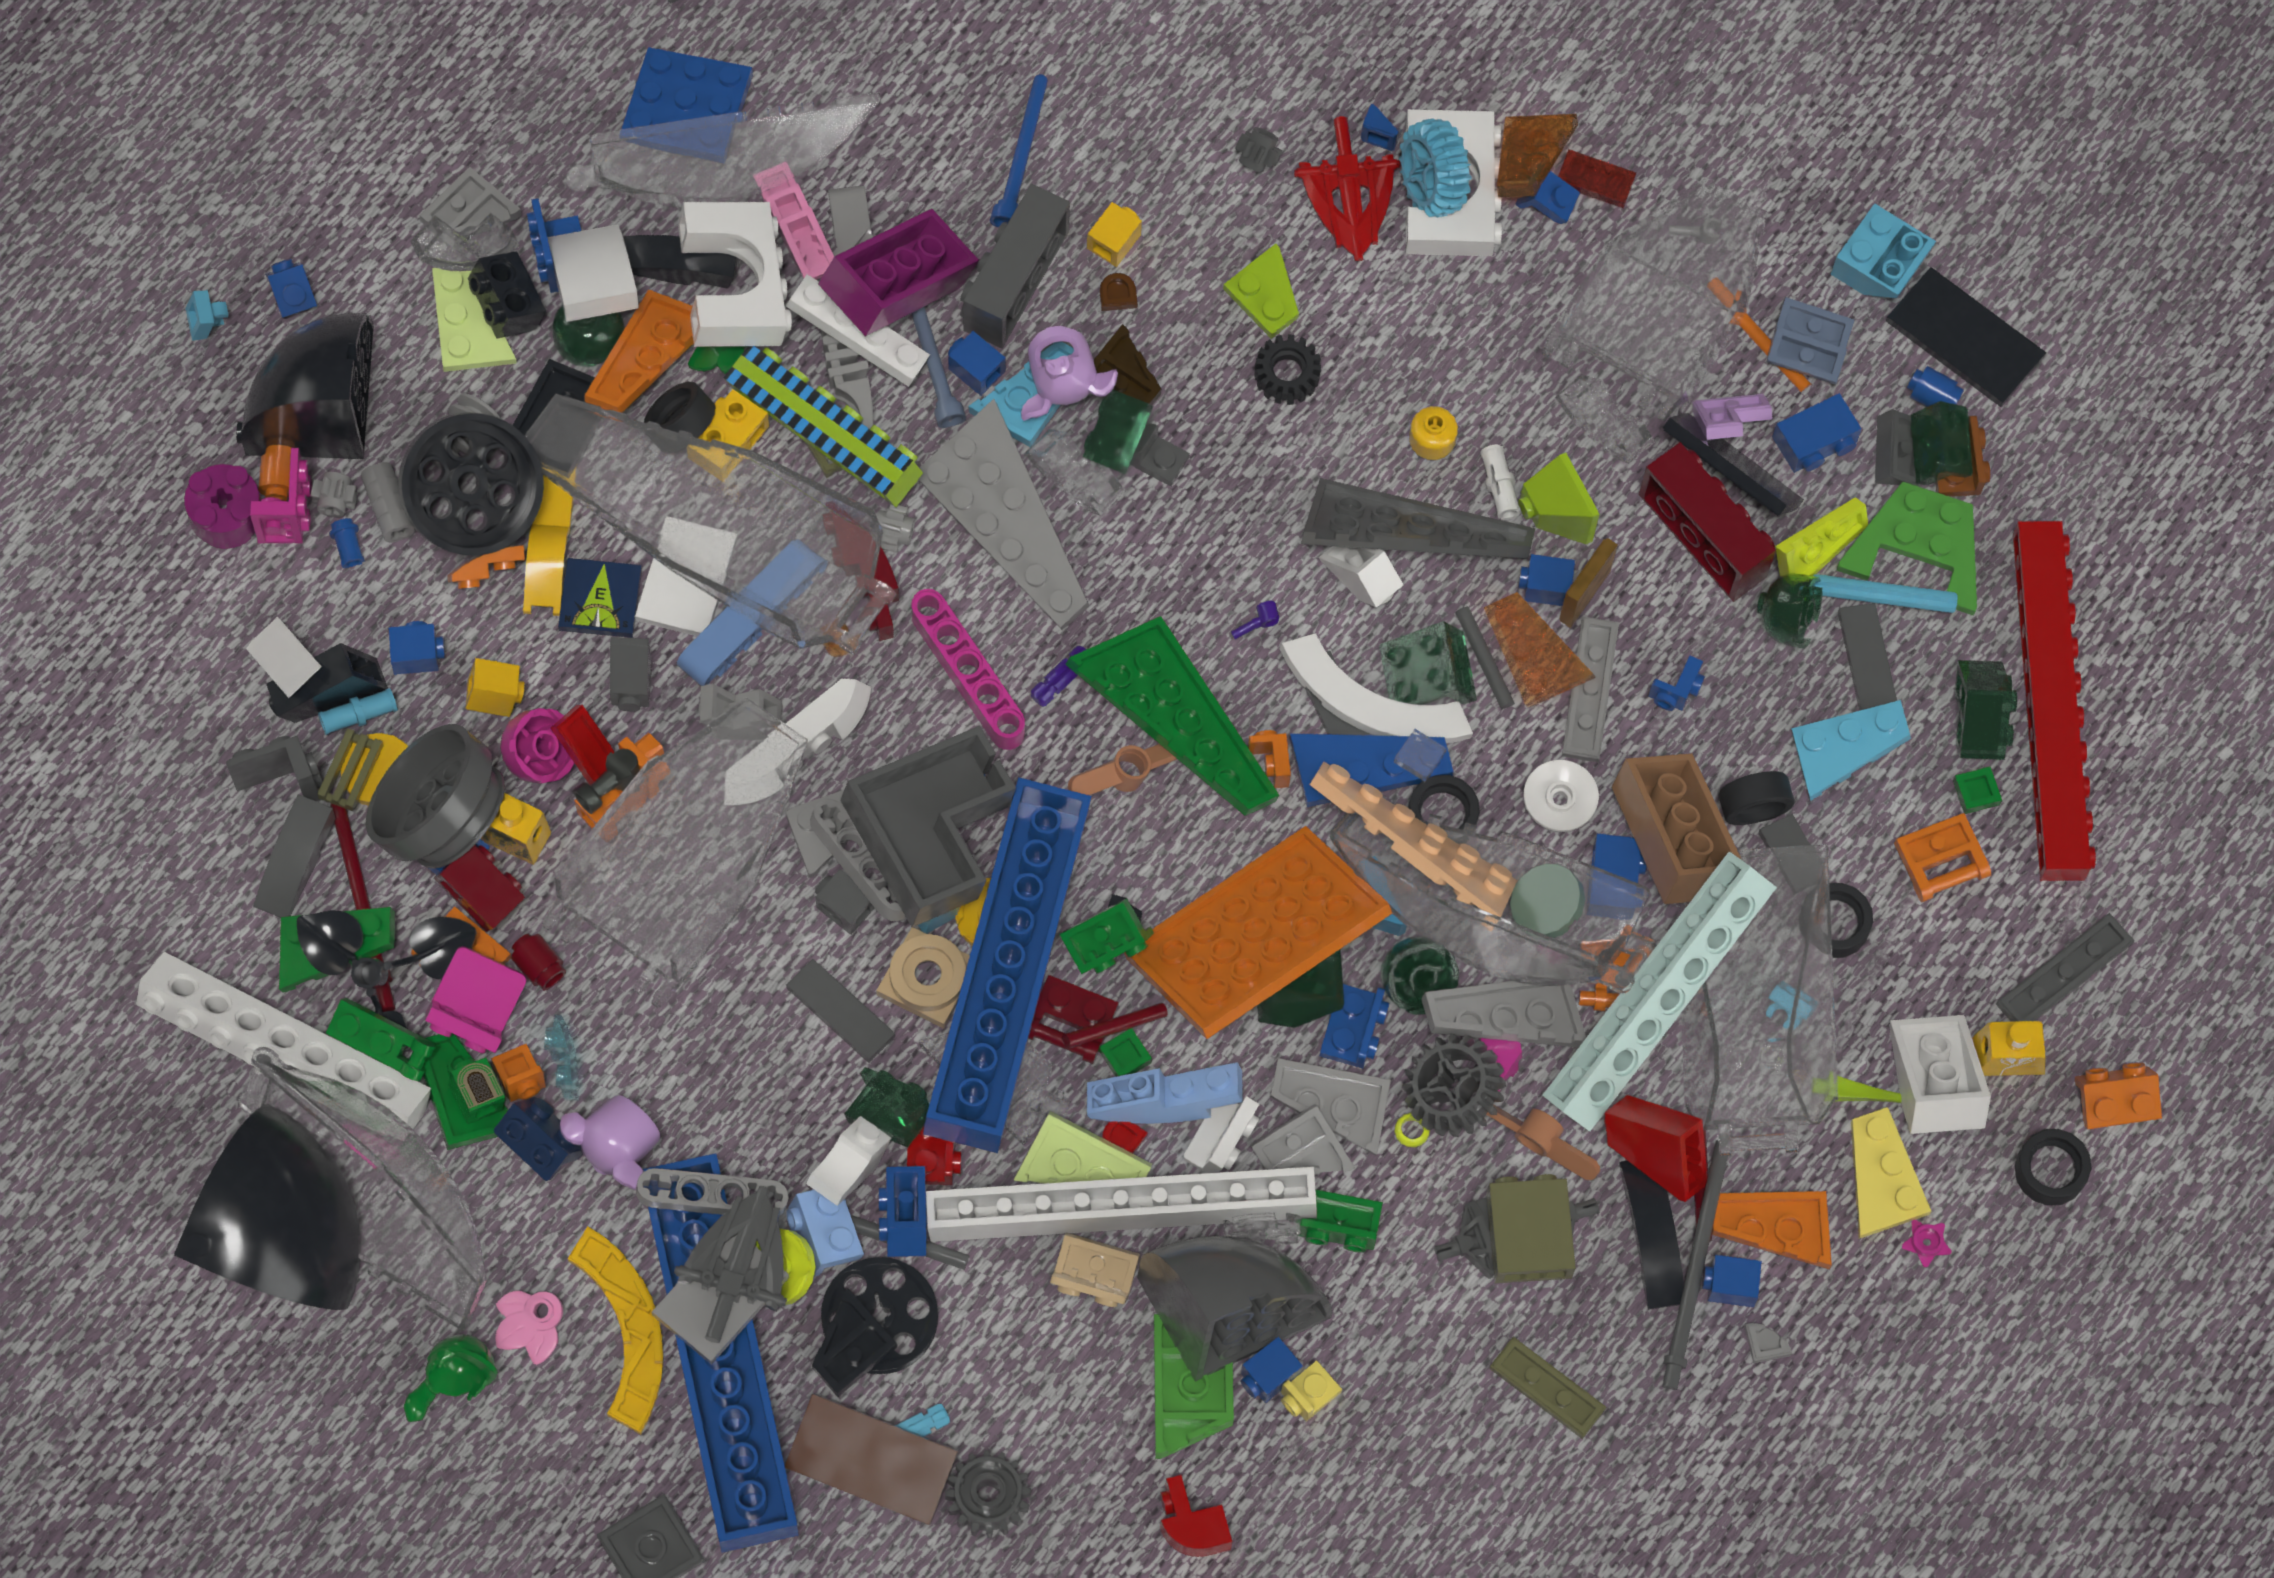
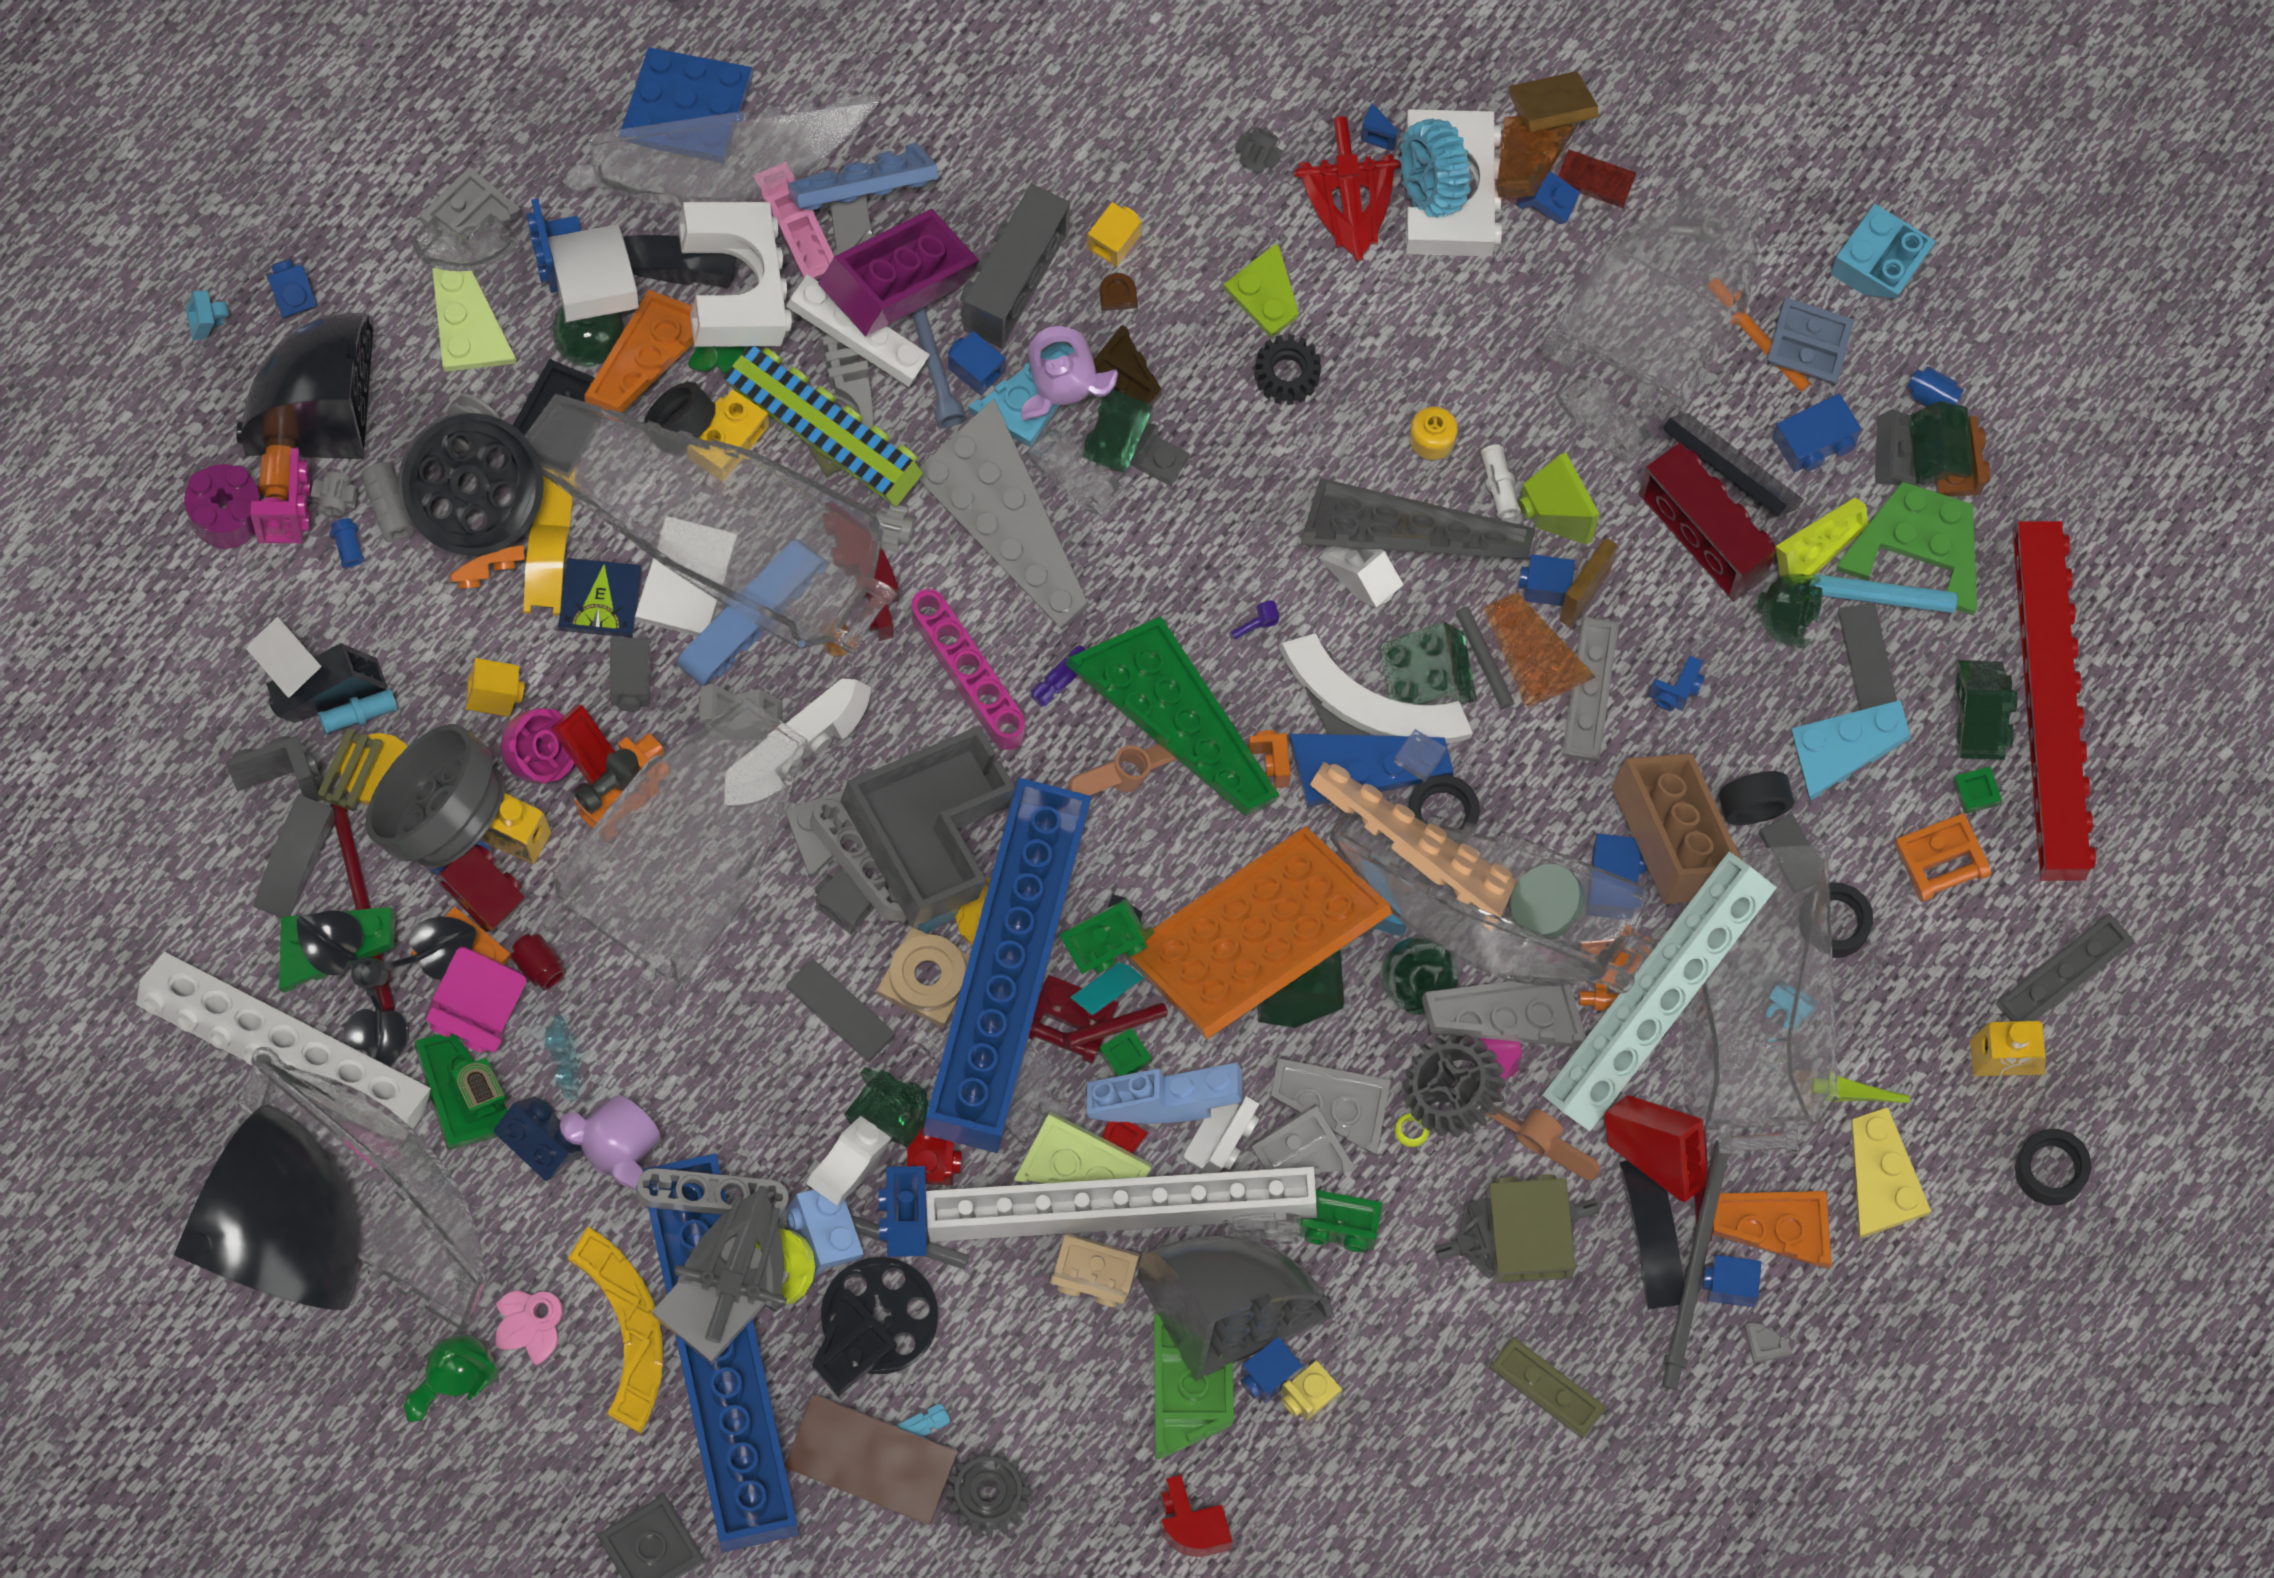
green plate [326,997,436,1081] -> none
blue brick [389,621,445,675] -> none
black brick [467,251,546,339] -> none
orange bracket [491,1044,546,1102] -> none
blue piece [990,74,1048,227] -> none
blue bracket [1319,983,1390,1069] -> none
white dish [1523,760,1599,832] -> none
lavender tile [1692,394,1772,440] -> none
black tile [1886,267,2047,407] -> none
white slope [1889,1015,1991,1134] -> none
dark pink plate [1902,1220,1952,1267] -> none
orange bracket [2075,1062,2162,1129] -> none
none -> medium blue wing [787,142,938,210]
none -> teal sticker [1070,963,1144,1015]
none -> pearl gold tile [1509,71,1599,132]

